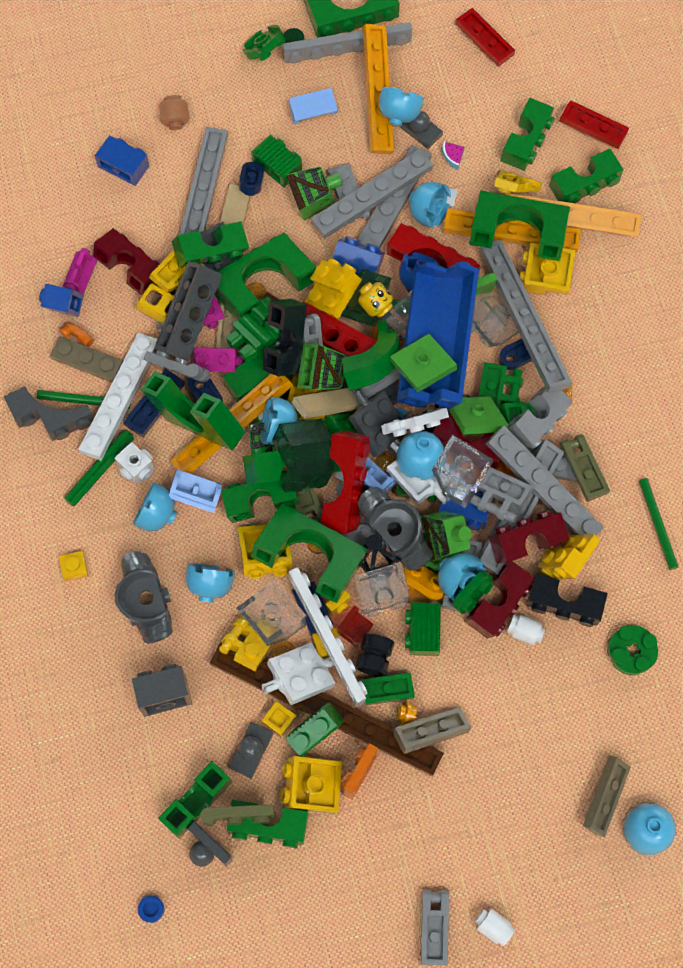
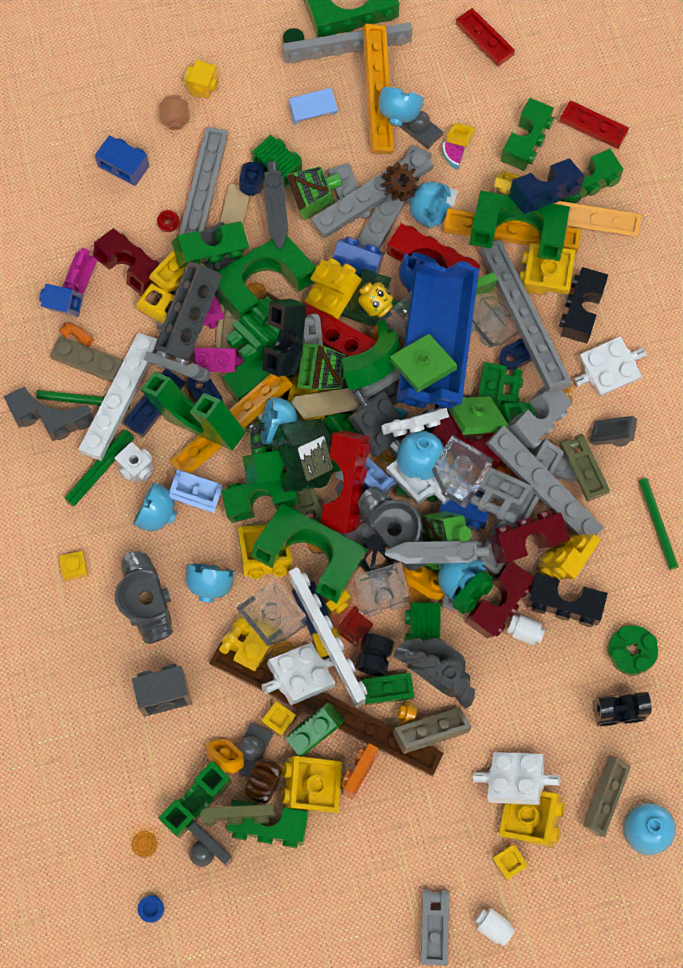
green plate [243,25,286,61] -> none
none -> clear yellow tile [131,831,158,858]
none -> red plate [157,210,180,232]
none -> yellow brick [184,59,218,99]
none -> light orange plate [206,739,244,774]
none -> reddish brown gear [245,758,282,804]
none -> dark grey piece [264,161,288,249]
none -> sticker [298,436,333,481]
none -> reddish brown gear [380,162,419,202]
none -> light grey piece [385,541,490,564]
none -> dark grey piece [393,638,475,709]
none -> yellow plate [447,123,475,147]
none -> white plate [473,752,560,805]
none -> yellow plate [492,844,529,881]
none -> yellow plate [499,791,565,848]
none -> dark blue arch [509,158,585,214]
none -> black arch [559,267,609,344]
none -> white plate [573,336,647,398]
none -> dark grey tile [590,416,637,447]
none -> black piece [593,692,652,727]

